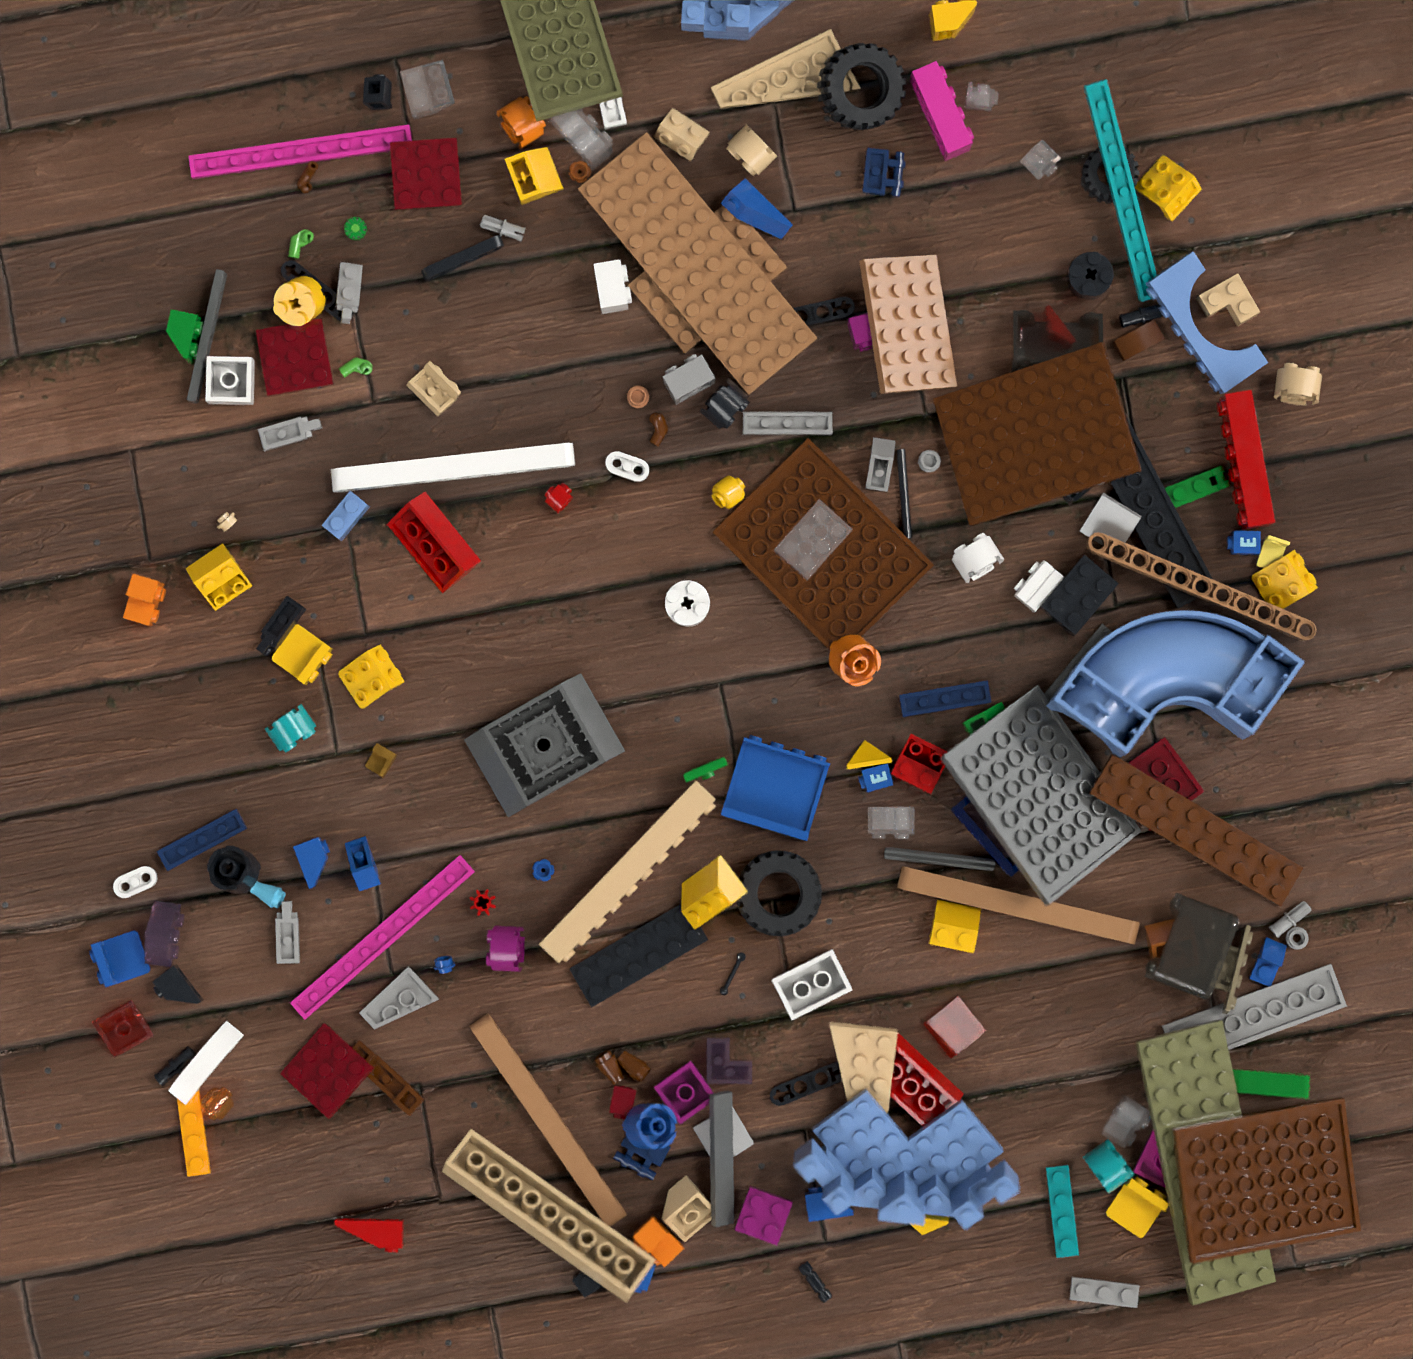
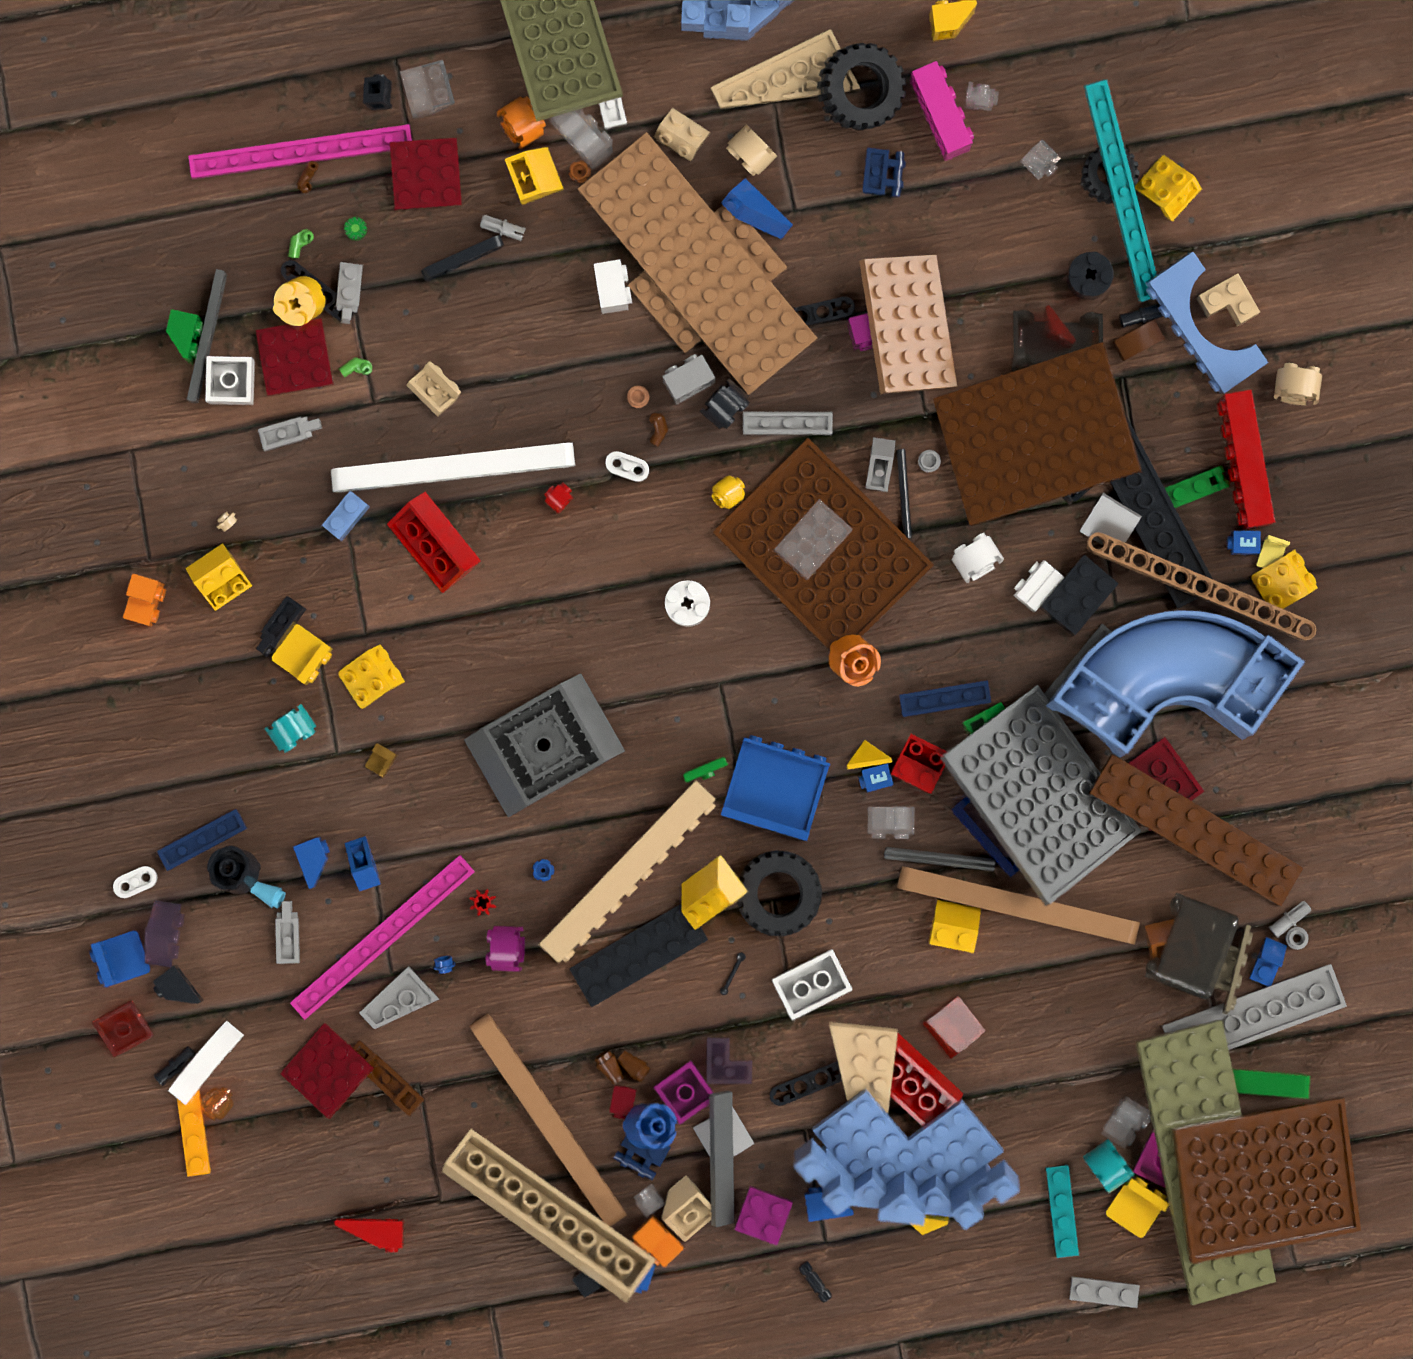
none -> clear brick [634,1184,665,1217]

